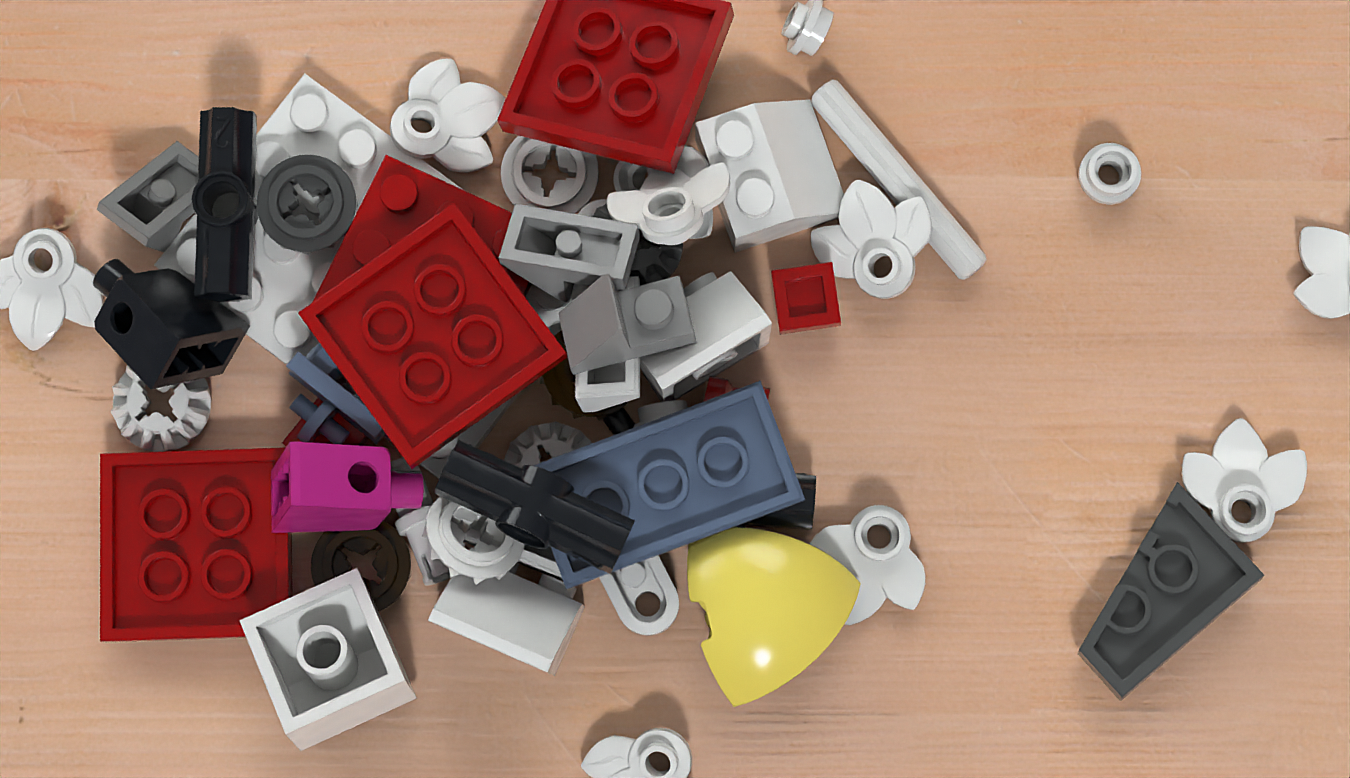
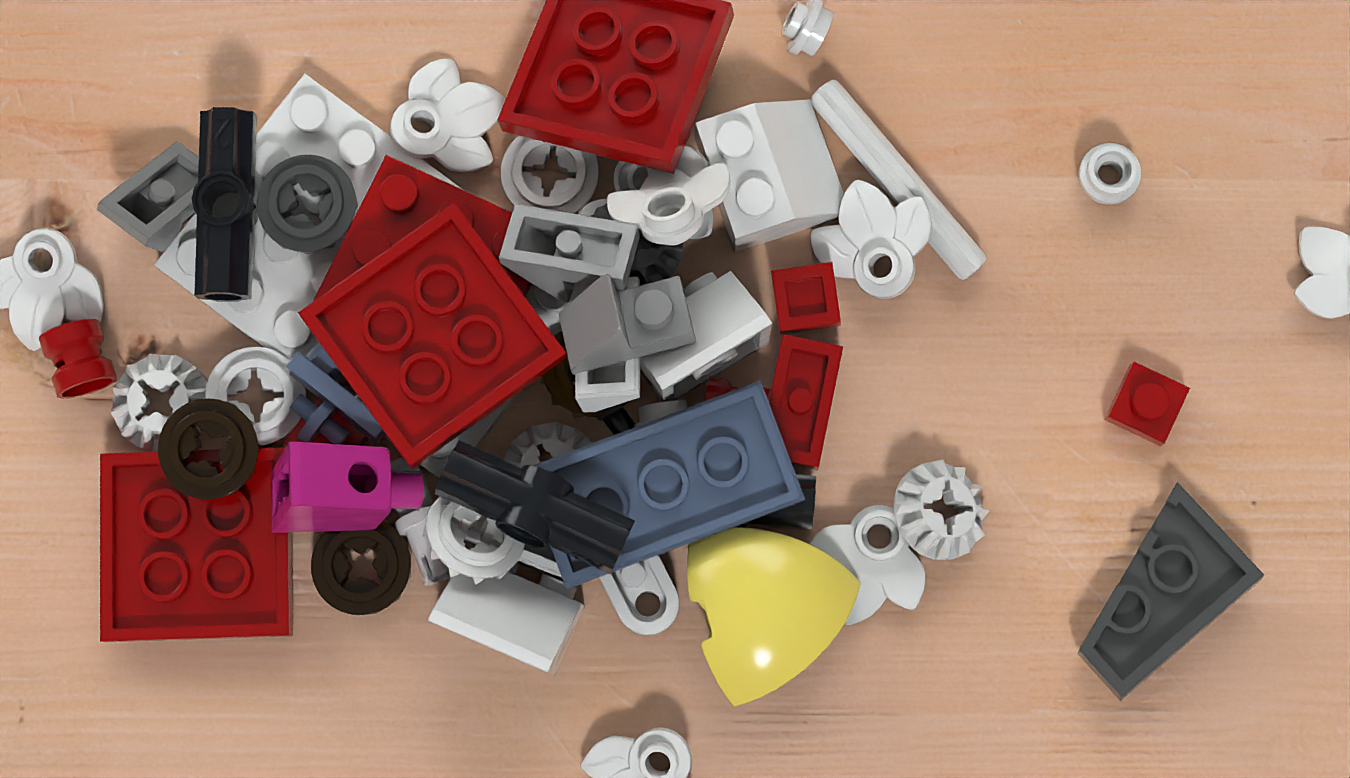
black torso [93,259,250,390] -> none
white slope [239,568,417,751] -> none
white plate [1182,418,1307,543] -> none
none -> red wheel [39,319,117,399]
none -> dark brown gear [158,398,261,499]
none -> white gear [205,347,306,446]
none -> red plate [769,334,843,470]
none -> white gear [894,459,989,560]
none -> red plate [1104,361,1190,446]

